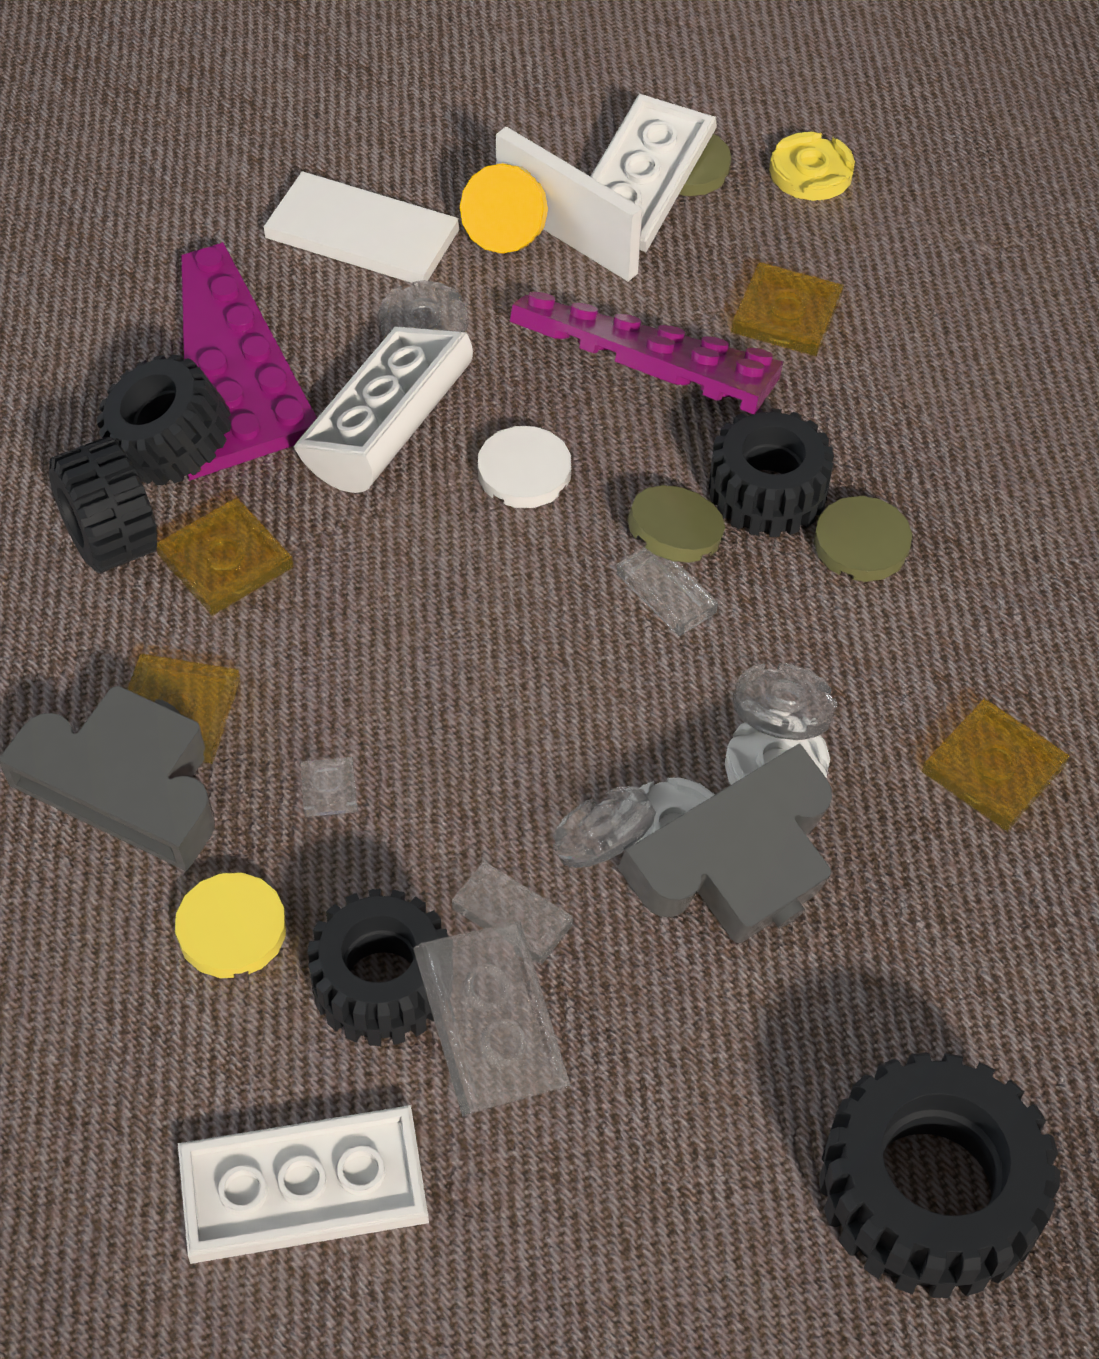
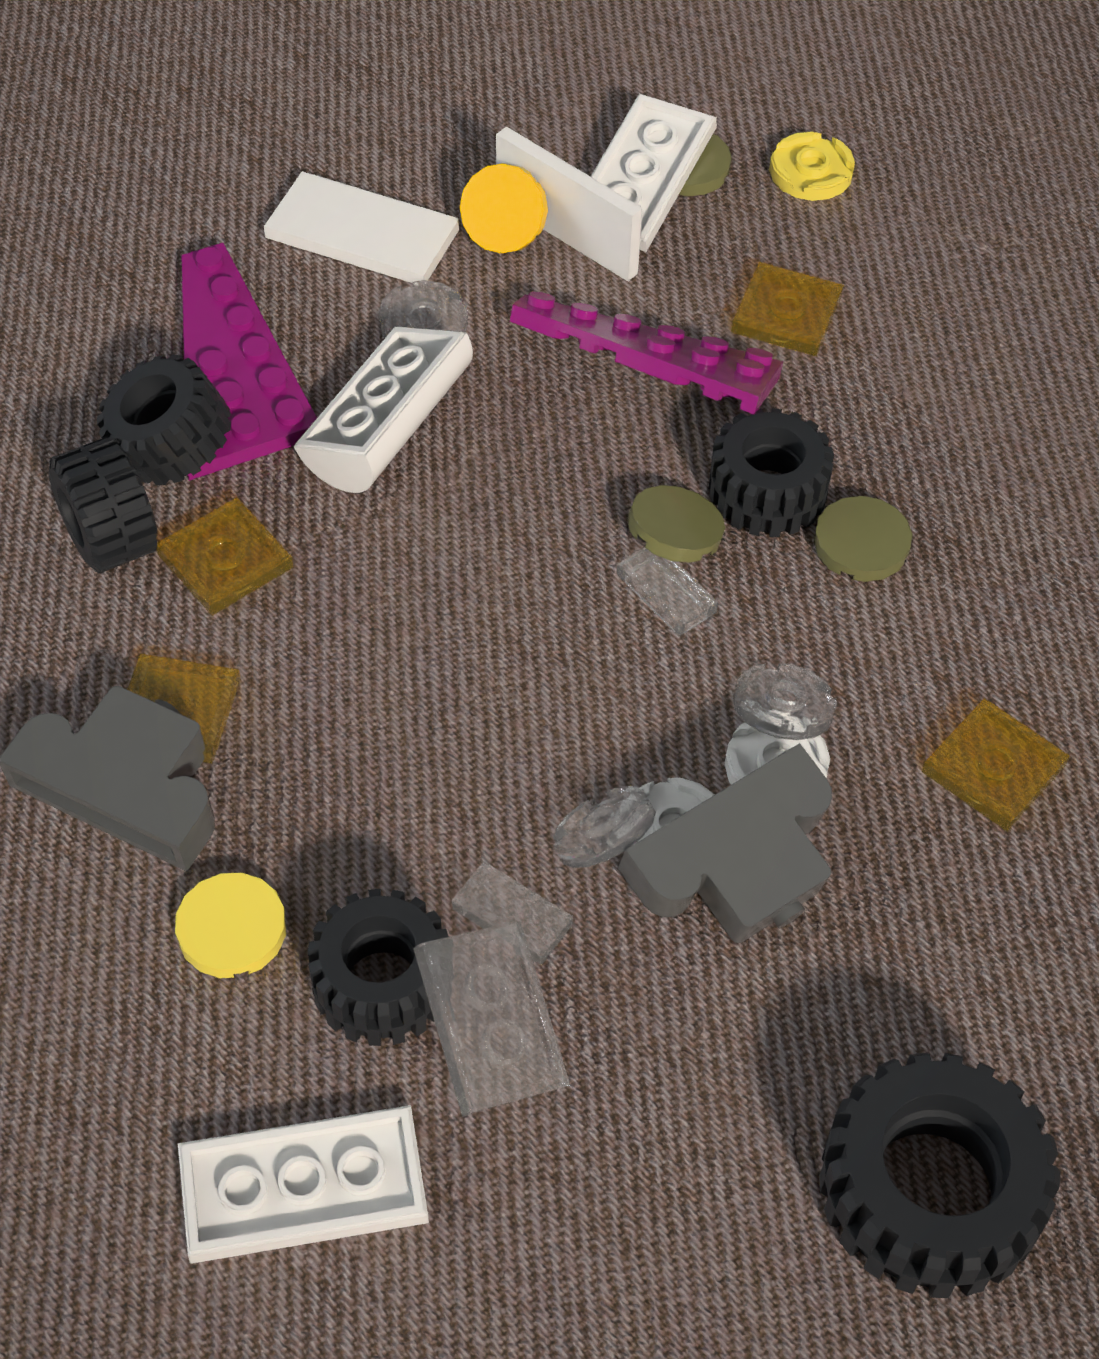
clear plate [300,757,358,817] -> none
white tile [478,426,571,508] -> none

